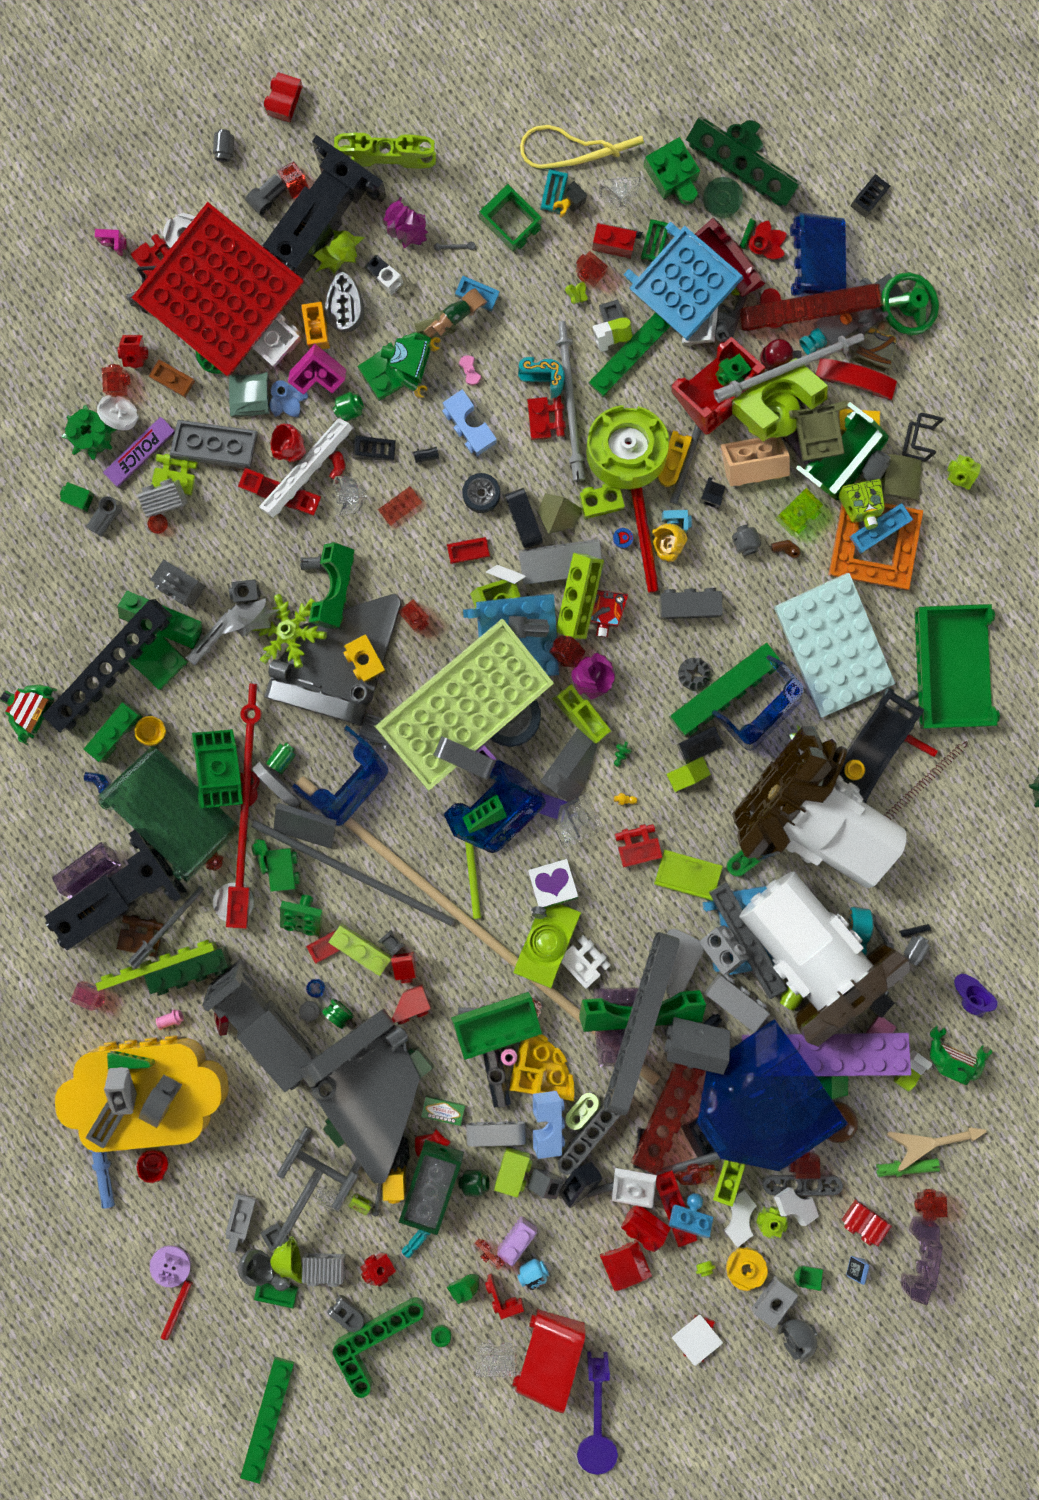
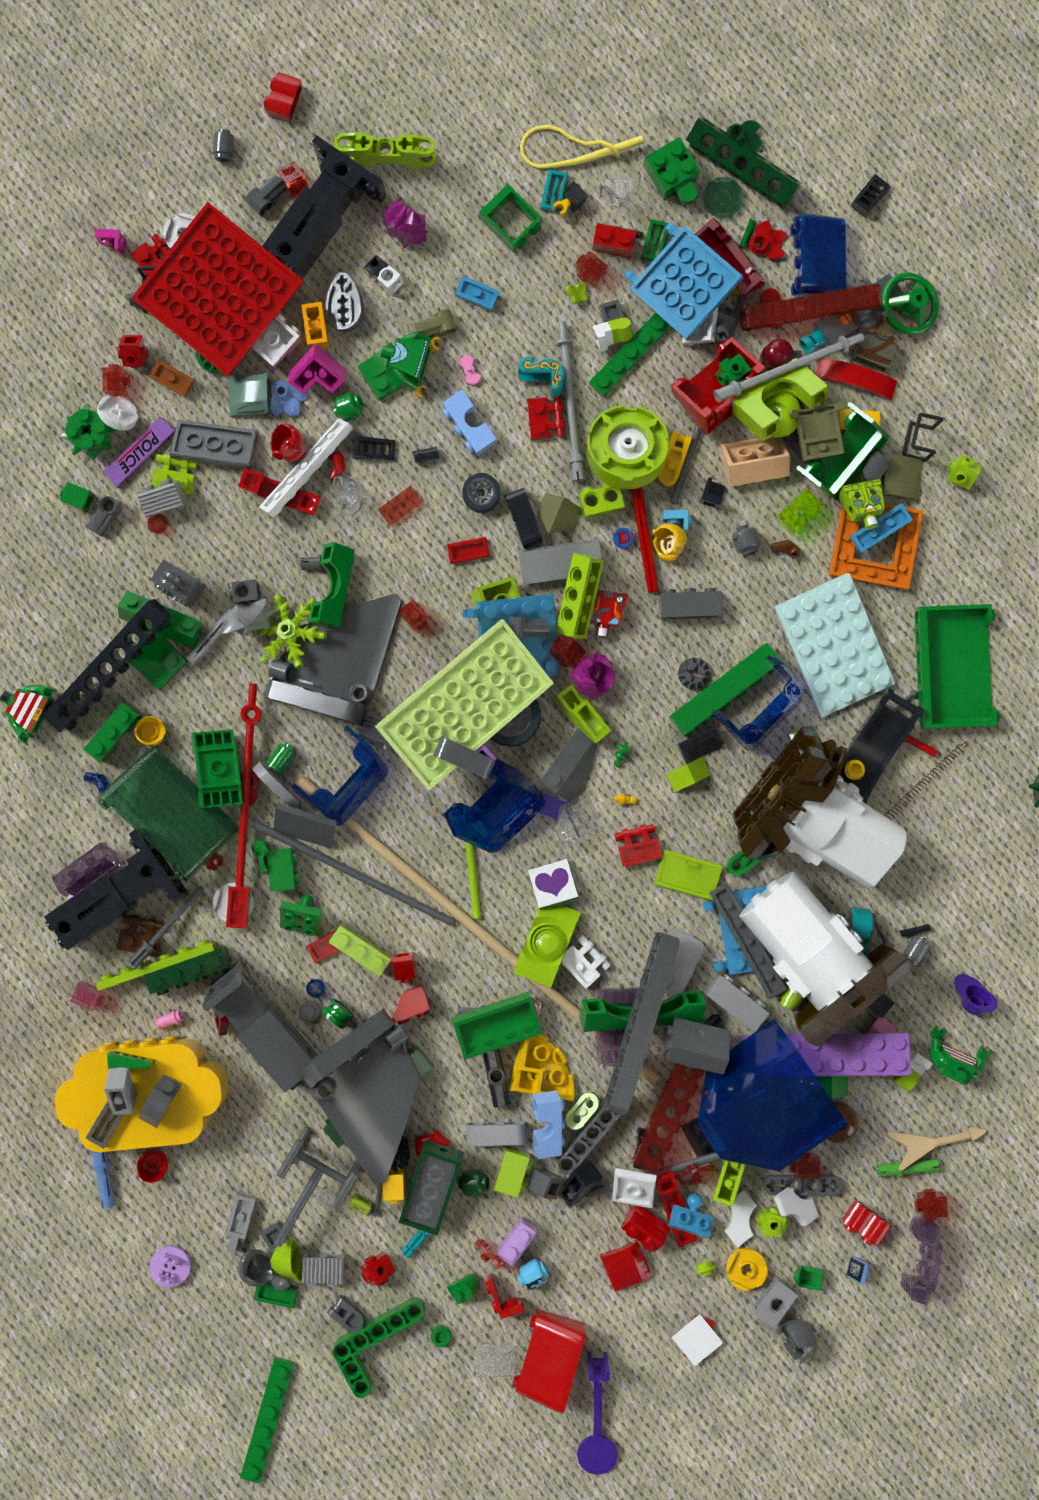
red piece [160,1280,192,1341] -> none
lime hair [314,230,365,274] -> none
yellow brick [343,634,386,683] -> none
dark grey bush [378,930,404,957] -> none
tile [421,1096,465,1126] -> none
medium nougat piece [424,288,487,338] -> none
dark grey hinge [434,241,476,251] -> none
green slope [462,795,507,834] -> none
white sticker [486,565,526,584] -> none
bright pink pin [501,1048,517,1066] -> none
dark grey piece [531,906,547,919] -> none
light grey brick [700,925,749,975] -> none

